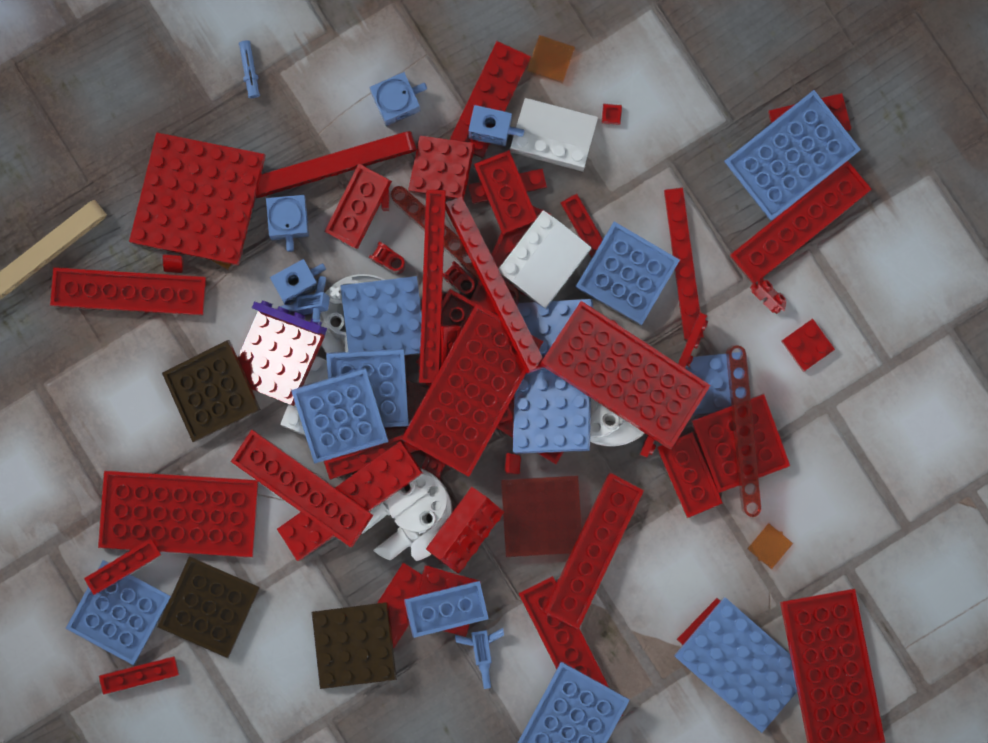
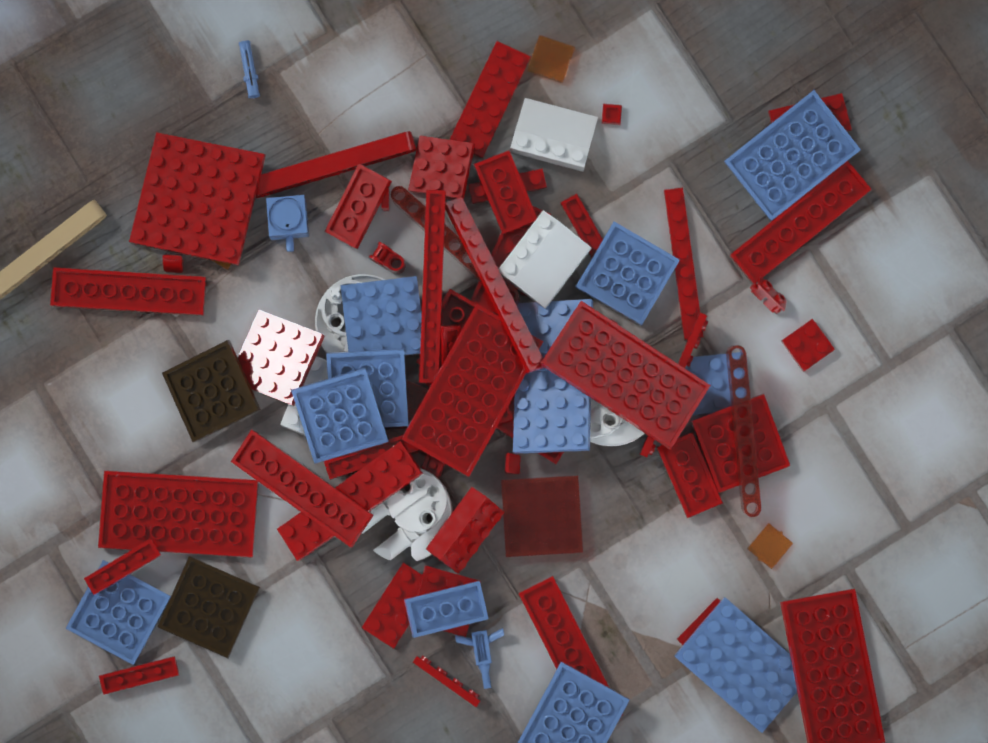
dark purple plate [252,300,327,336] -> none
medium blue piece [270,259,326,305] -> none
medium blue piece [280,276,330,322] -> none
dark brown plate [312,602,397,689] -> none
medium blue piece [369,72,427,127] -> none
red piece [443,261,475,297] -> none
medium blue piece [468,105,524,147] -> none
red plate [543,473,644,629] -> none
none -> red plate [413,655,480,707]

